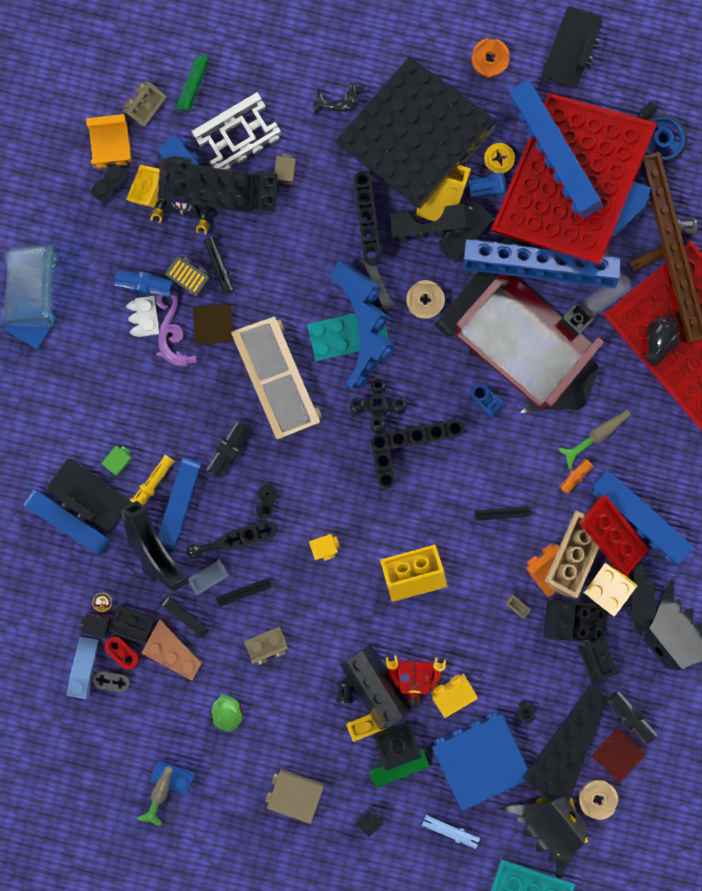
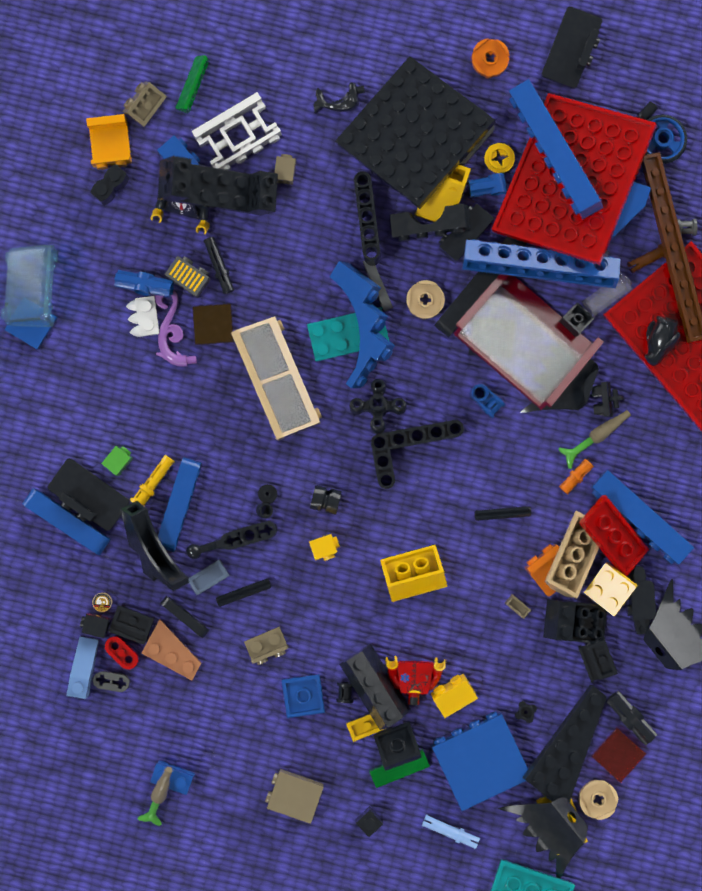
yellow plate [126,165,159,208] -> none
black piece [206,421,250,478] -> none
bright green hair [211,694,243,732] -> none
none -> blue tile [281,674,325,718]
none -> black wheel [310,485,342,515]
none -> black hips [592,382,624,417]

